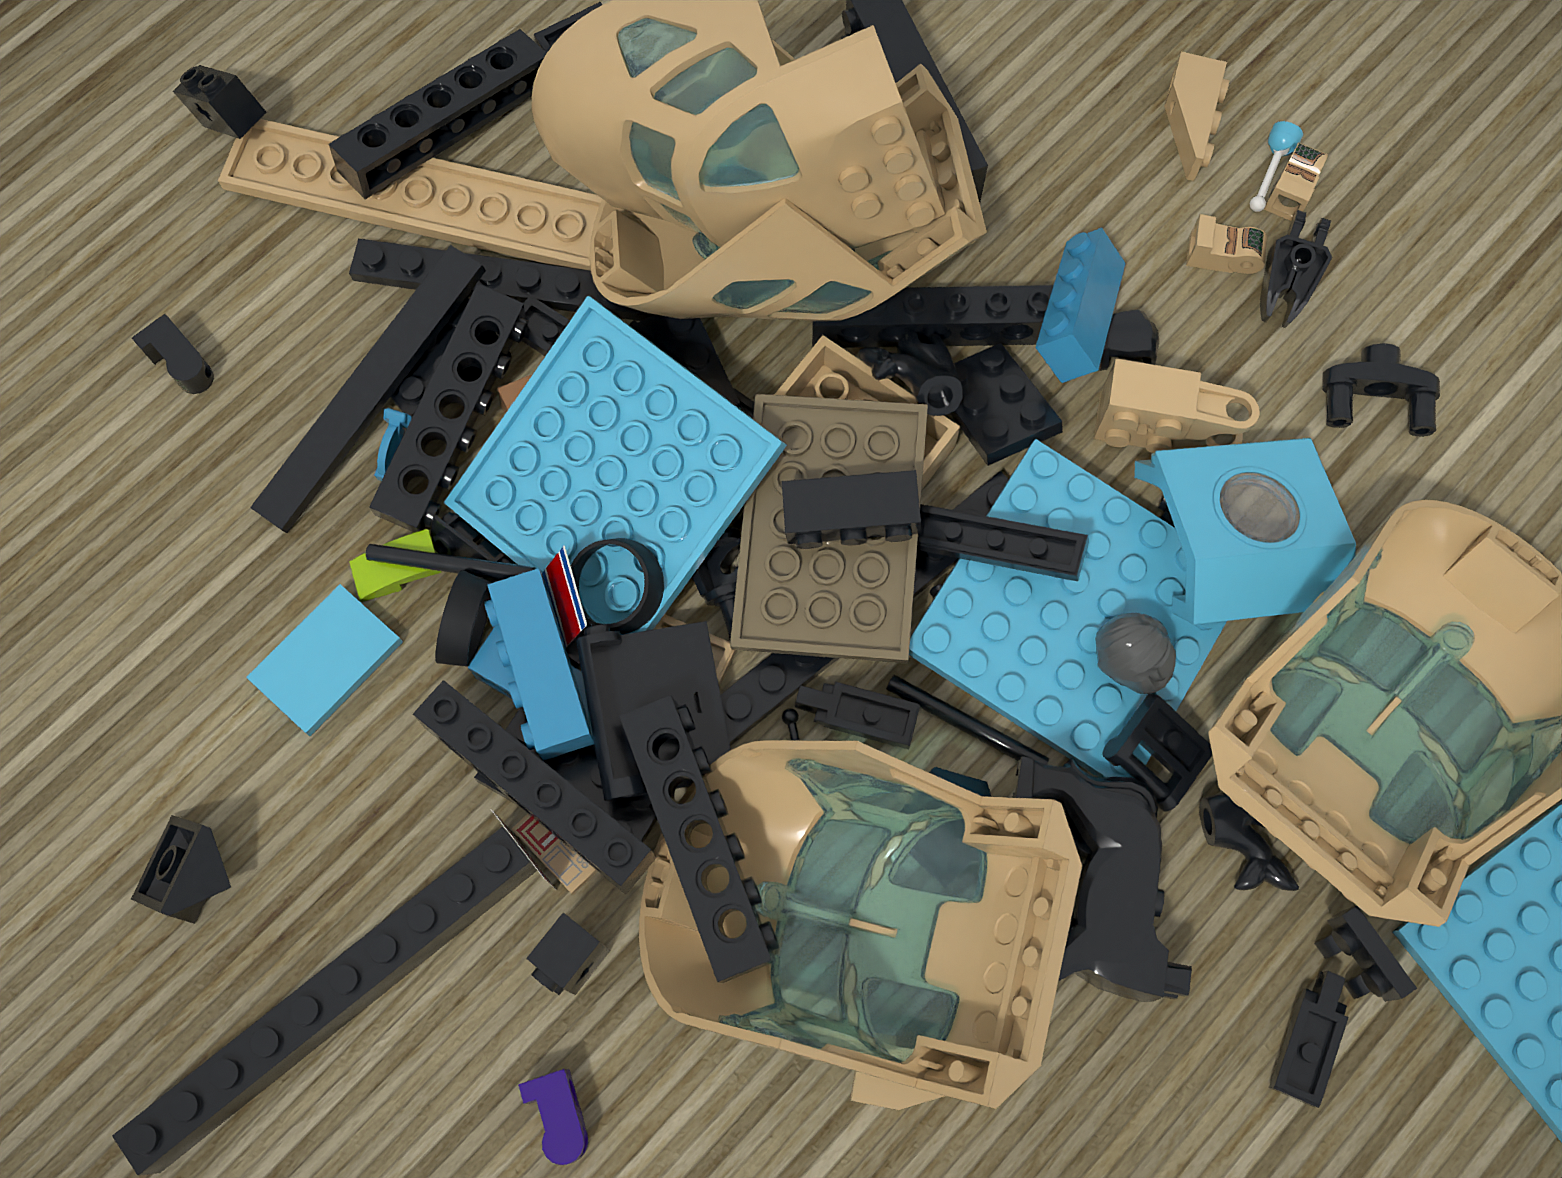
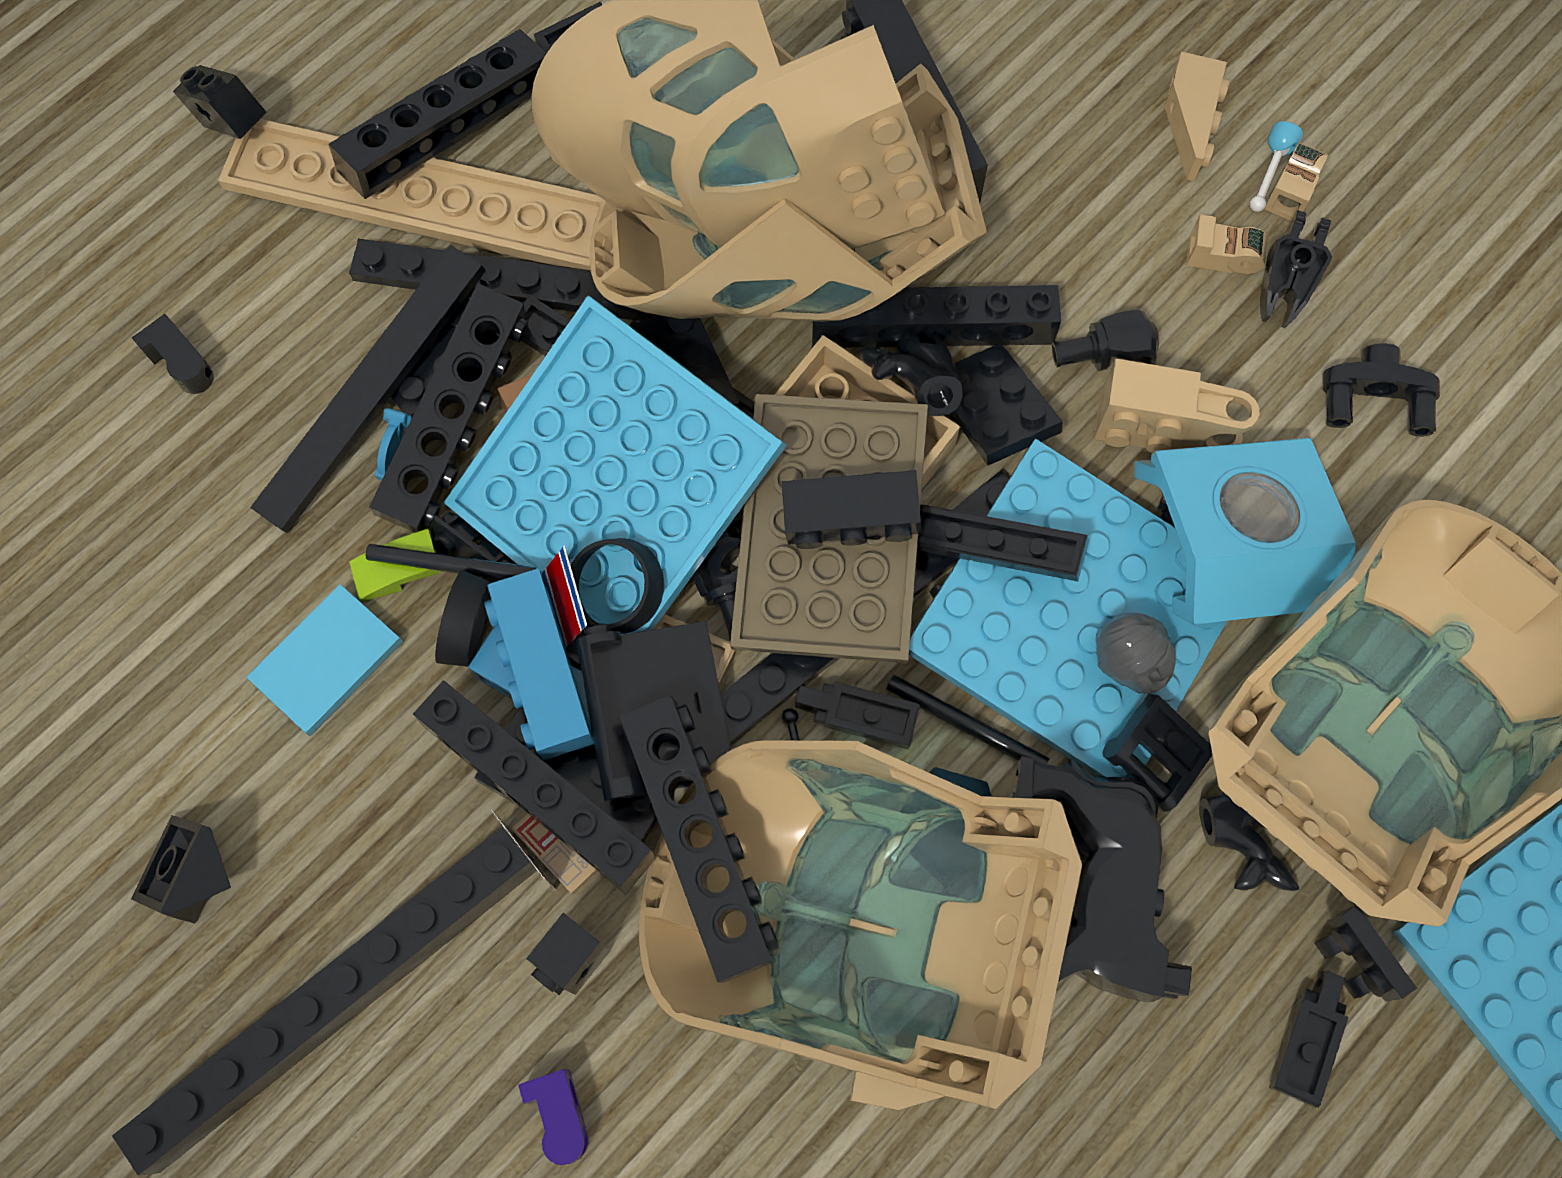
dark azure brick [1035,227,1126,383] -> none

